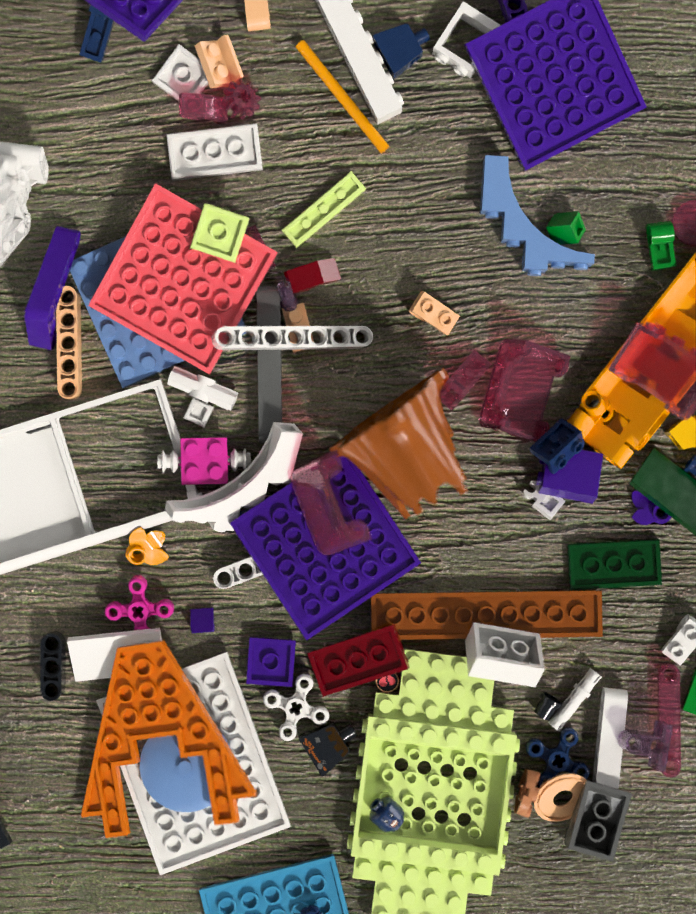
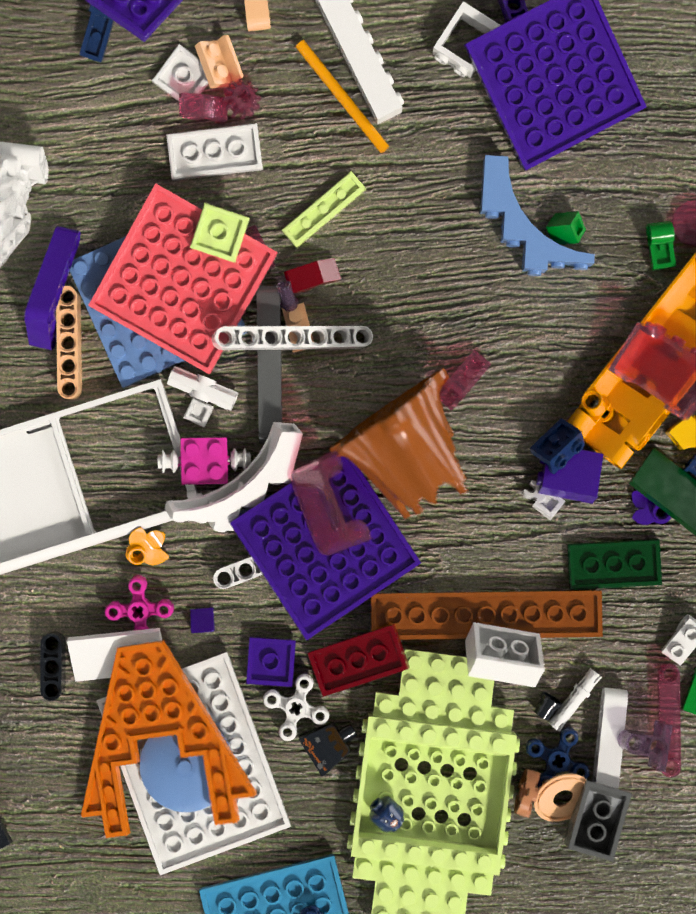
dark blue torso [372,24,430,80] -> none
tile [376,673,399,692] -> none
light nougat plate [409,291,460,335] -> none
clear pink windscreen [479,339,571,442] -> none

